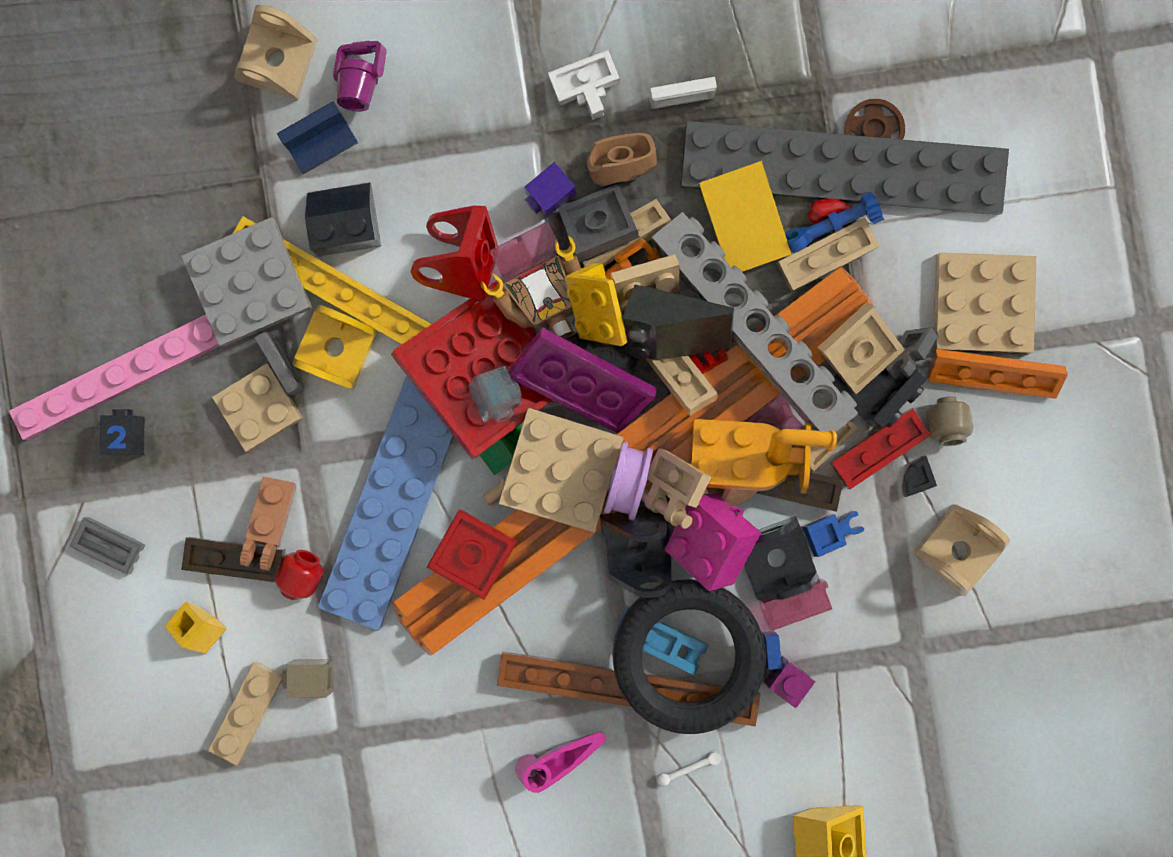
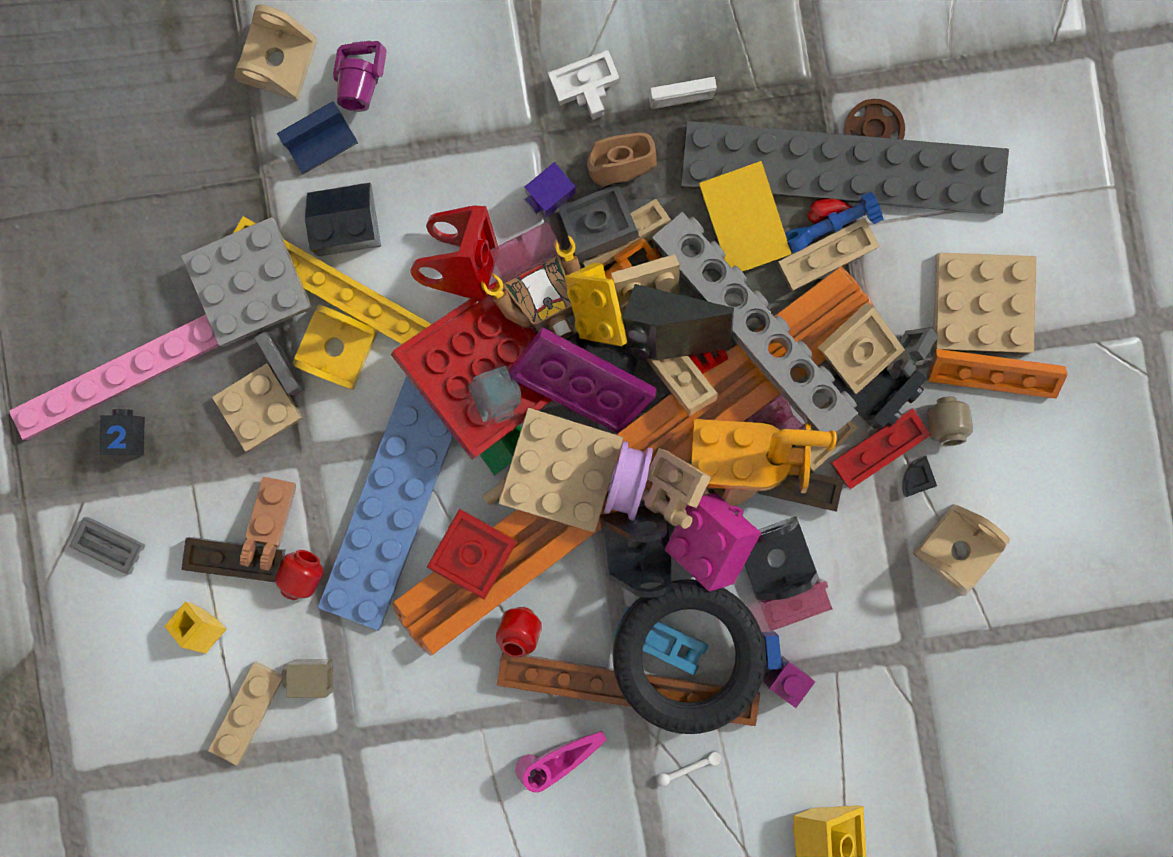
blue plate [802,511,865,557] -> none
none -> red head [496,607,542,658]

